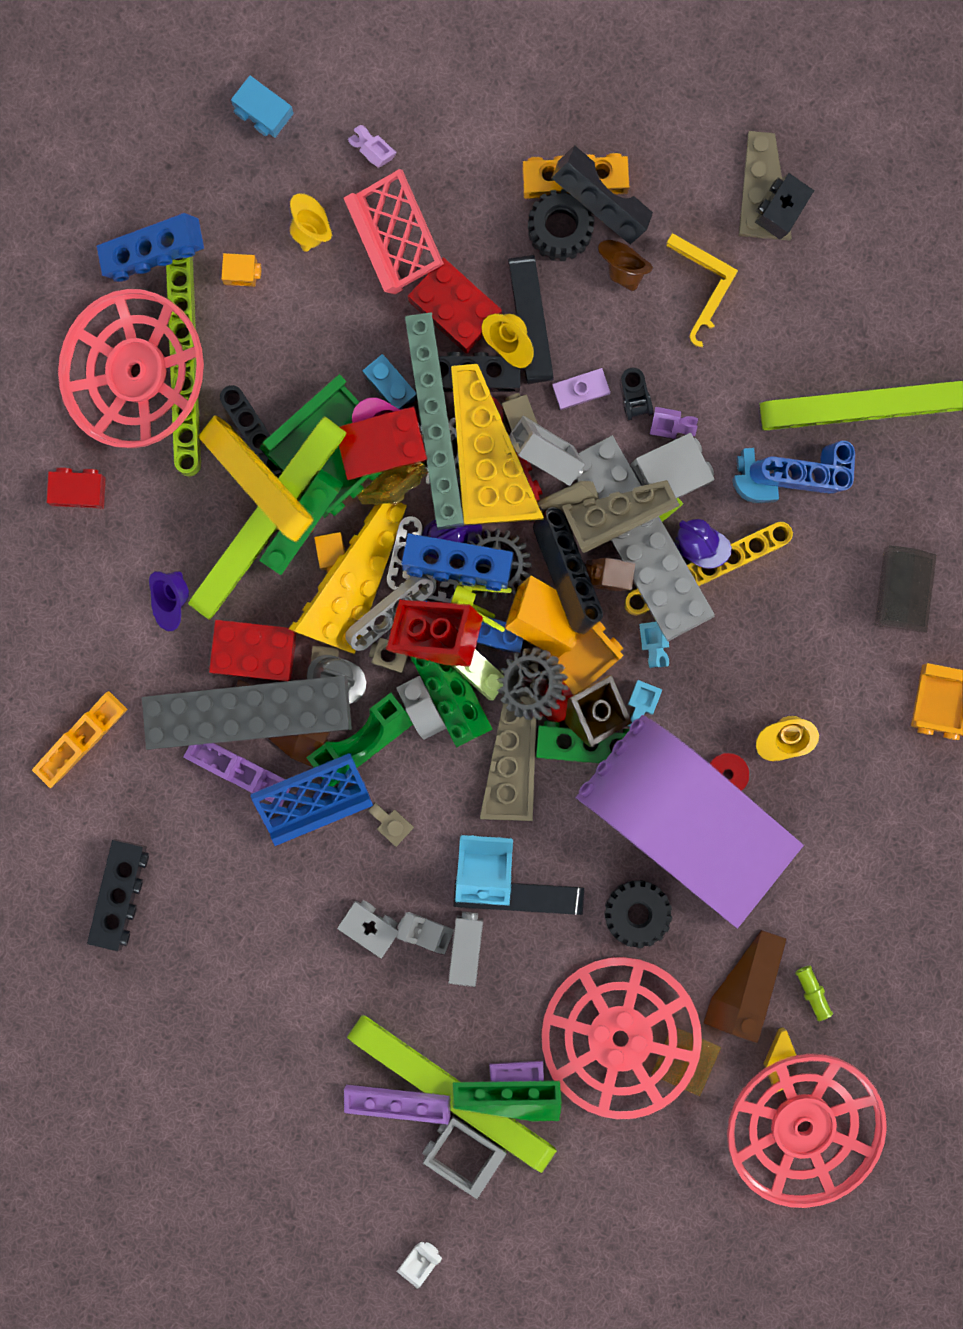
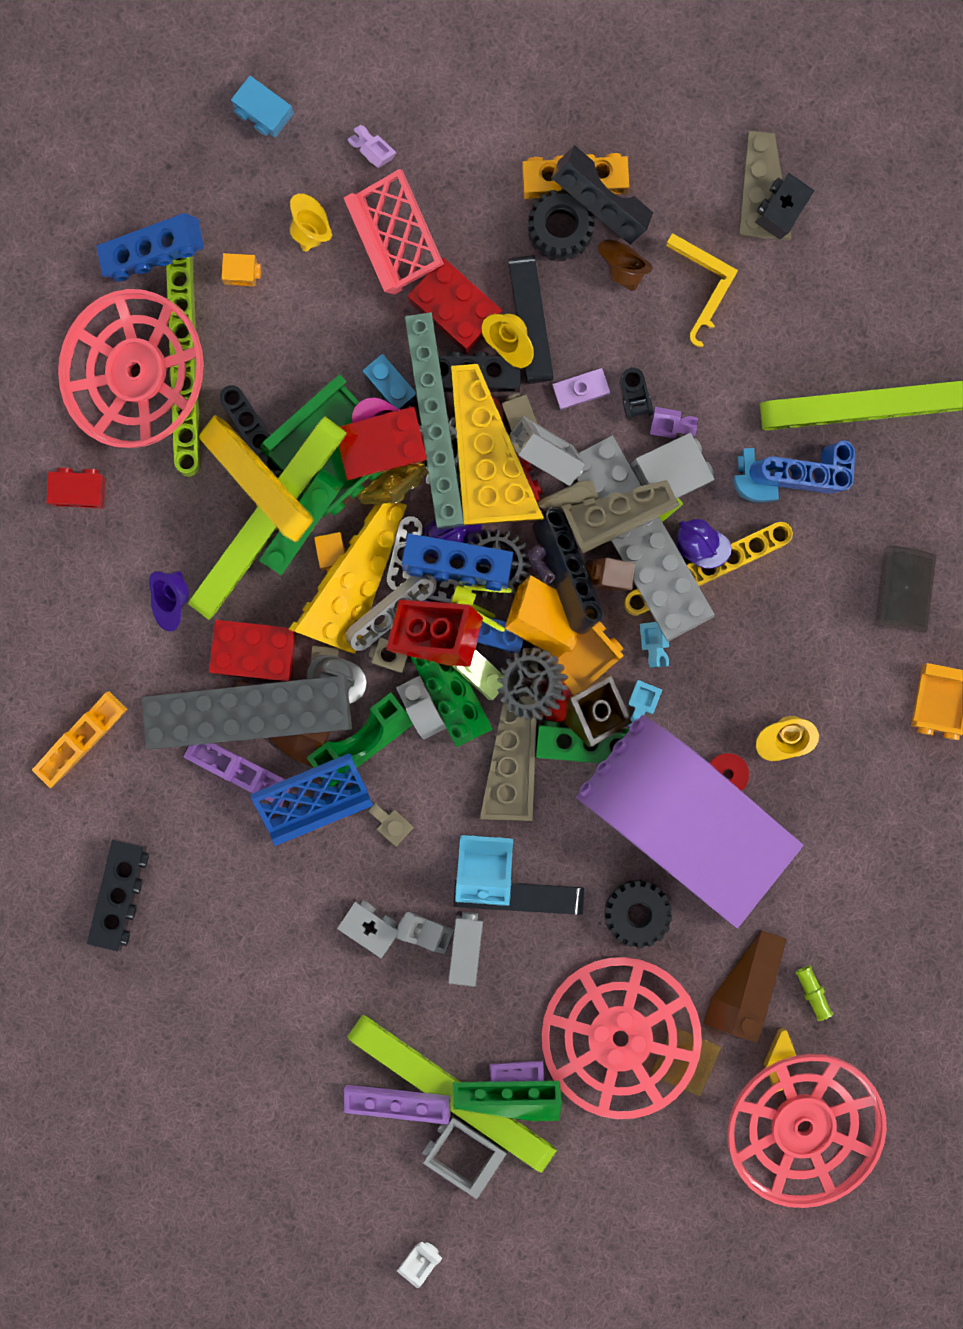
none -> clear purple arm [528,545,555,584]

